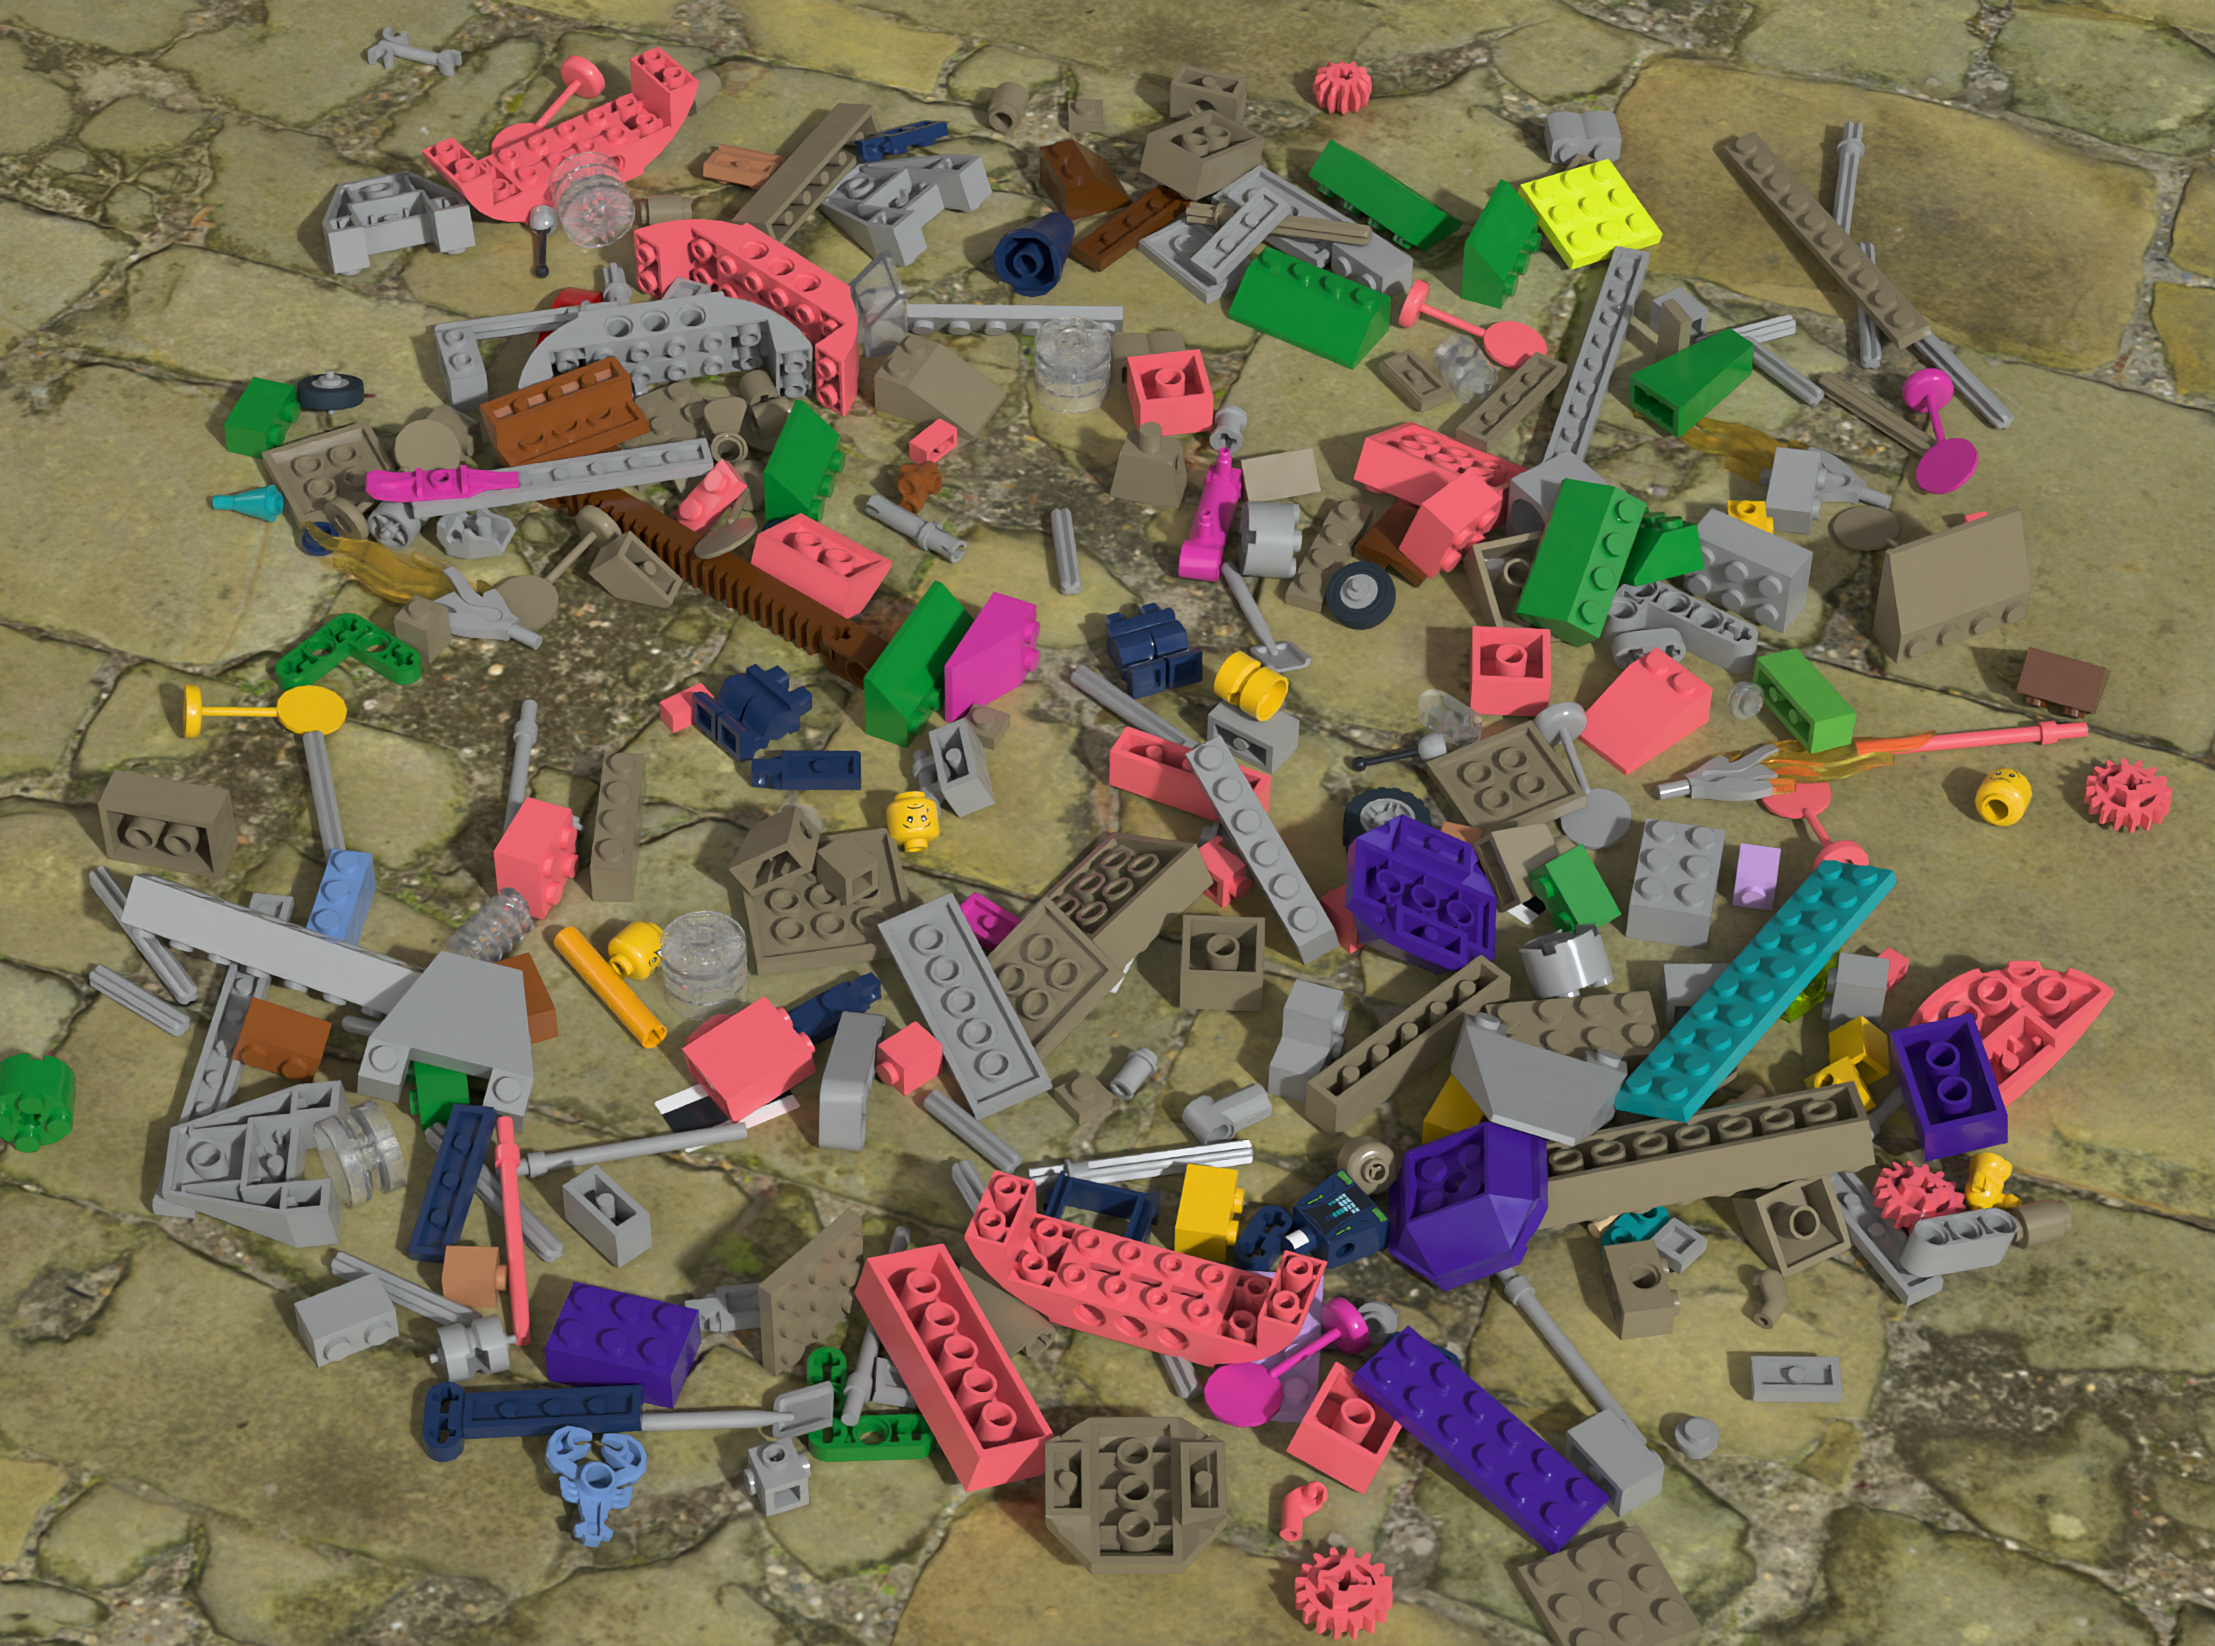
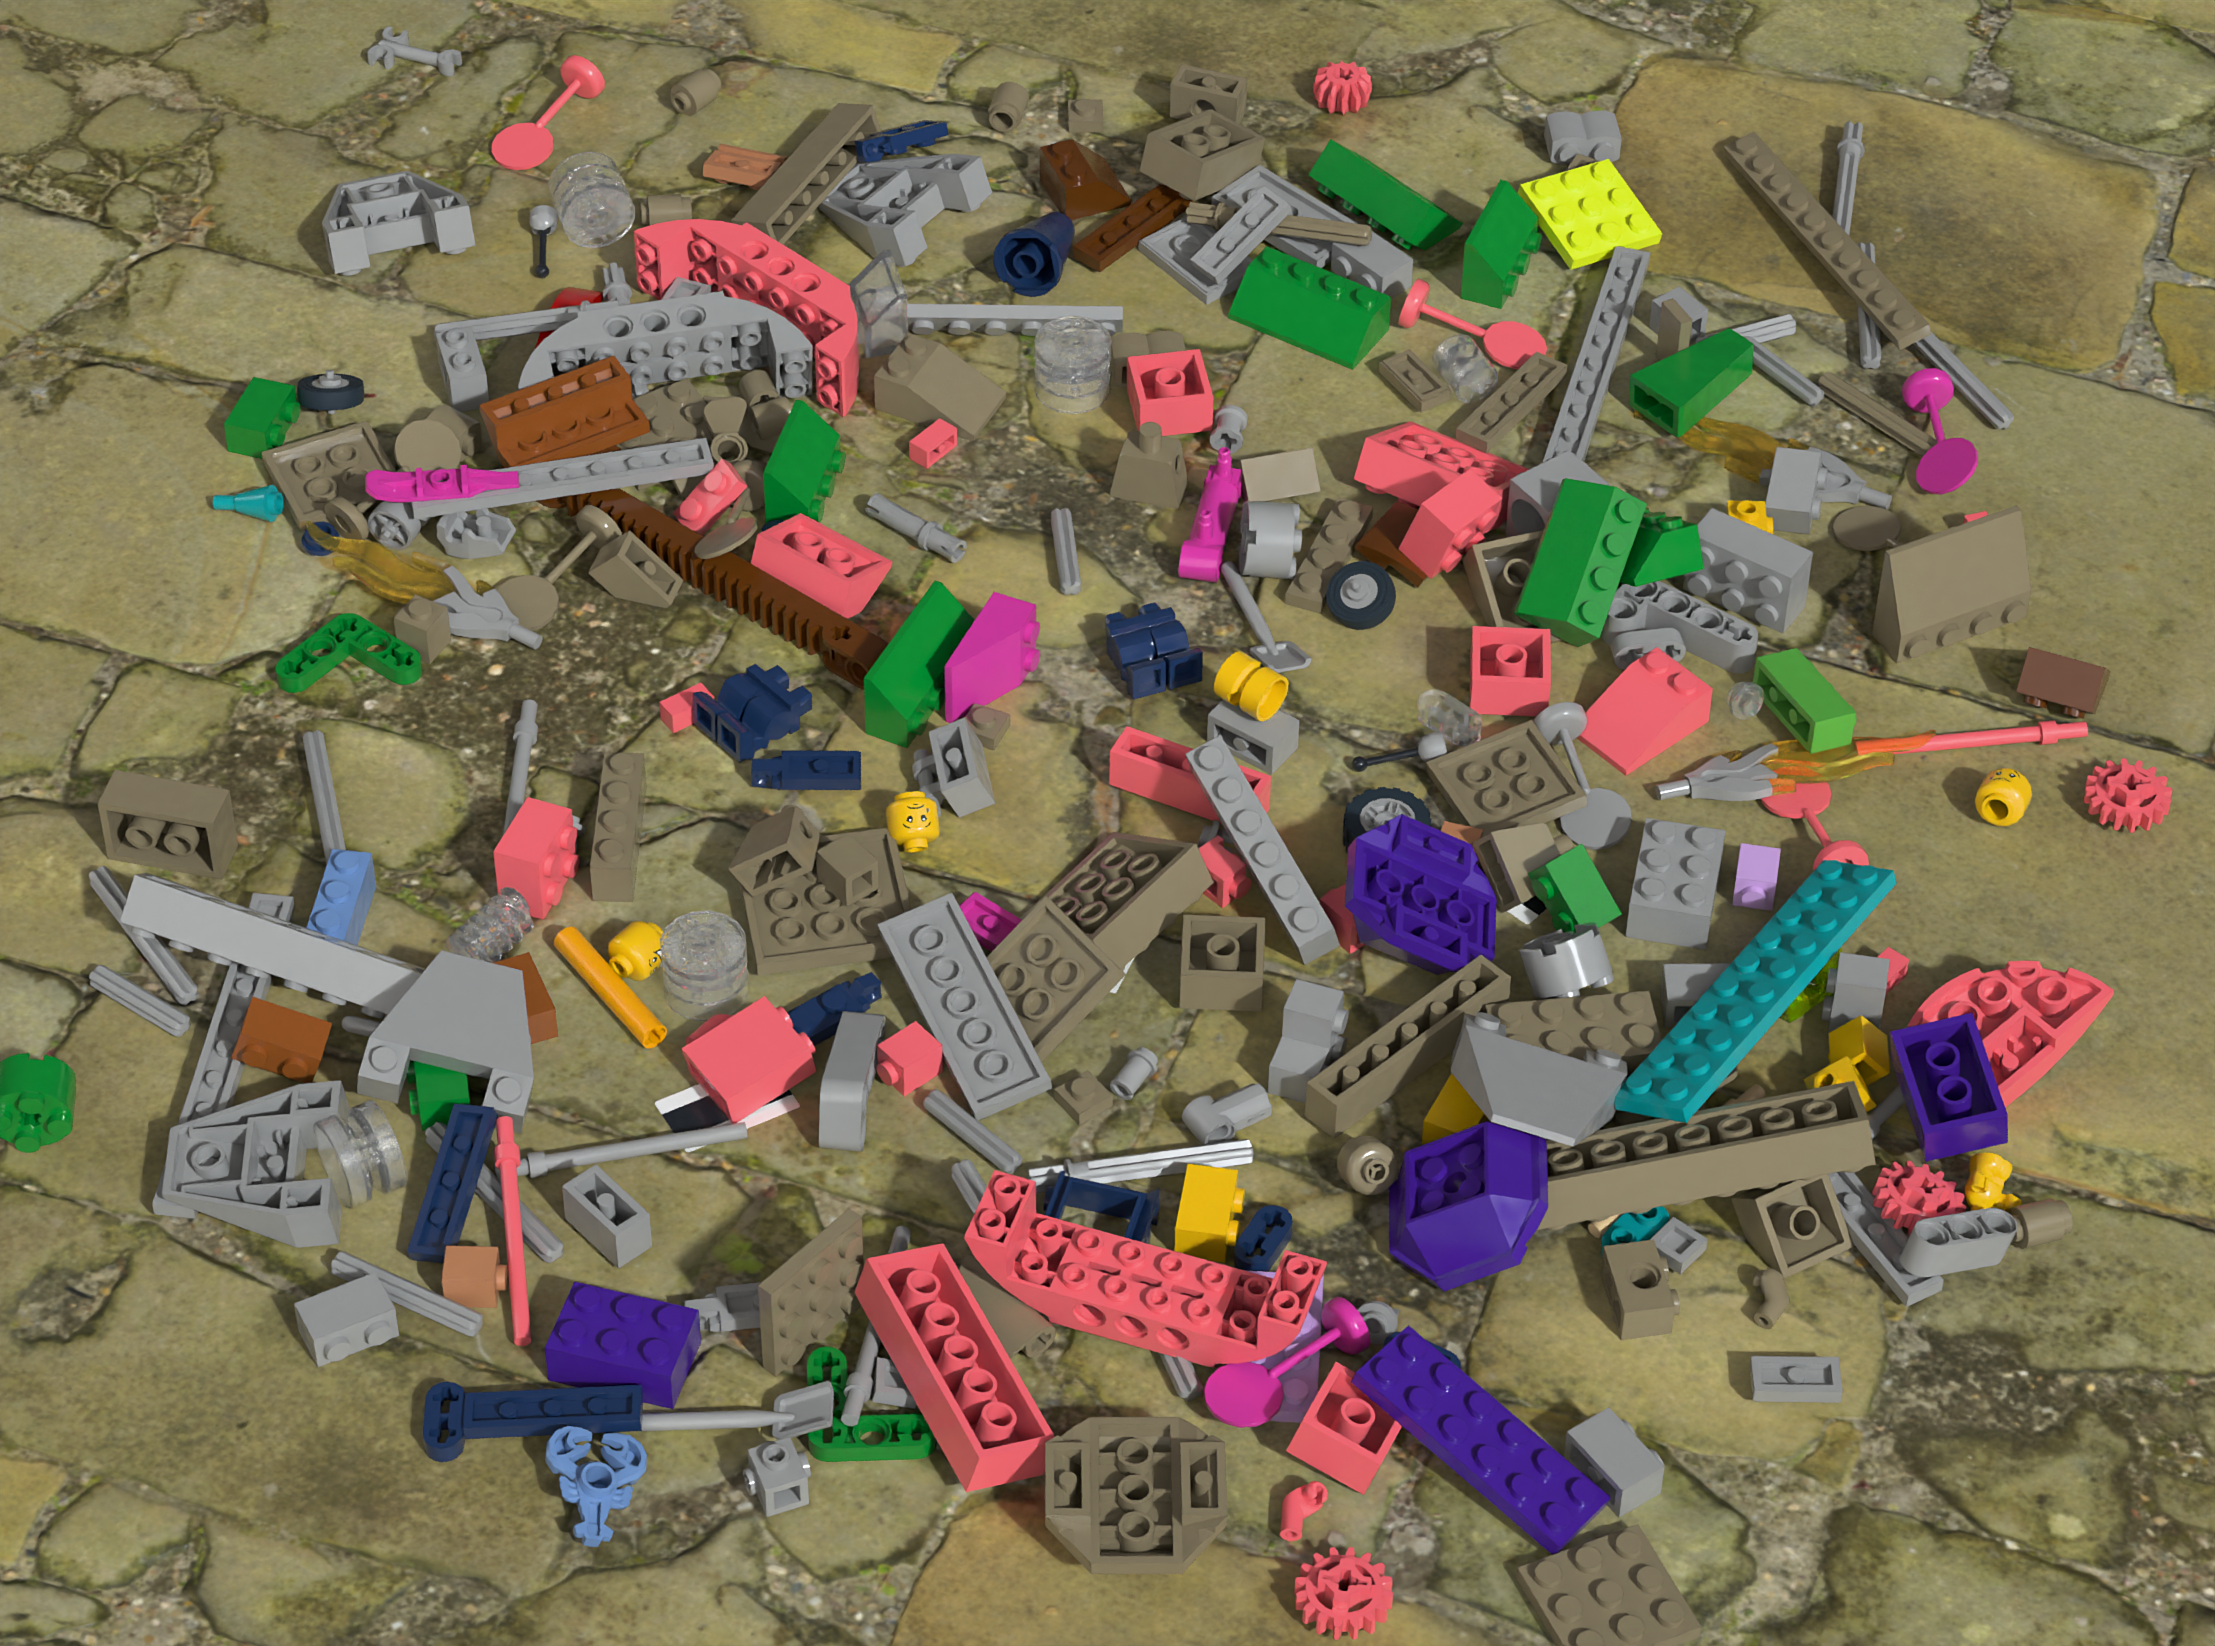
yellow piece [183,684,347,739] -> none
coral slope [422,46,699,227] -> none
light grey wheel [429,1314,517,1383] -> none
dark orange plate [897,461,942,515] -> none
light grey axle [1070,665,1204,749] -> none
dark blue torso [1282,1169,1391,1269] -> none
light grey bar [1495,1267,1647,1445] -> none
light grey plate [1675,1416,1720,1459] -> none

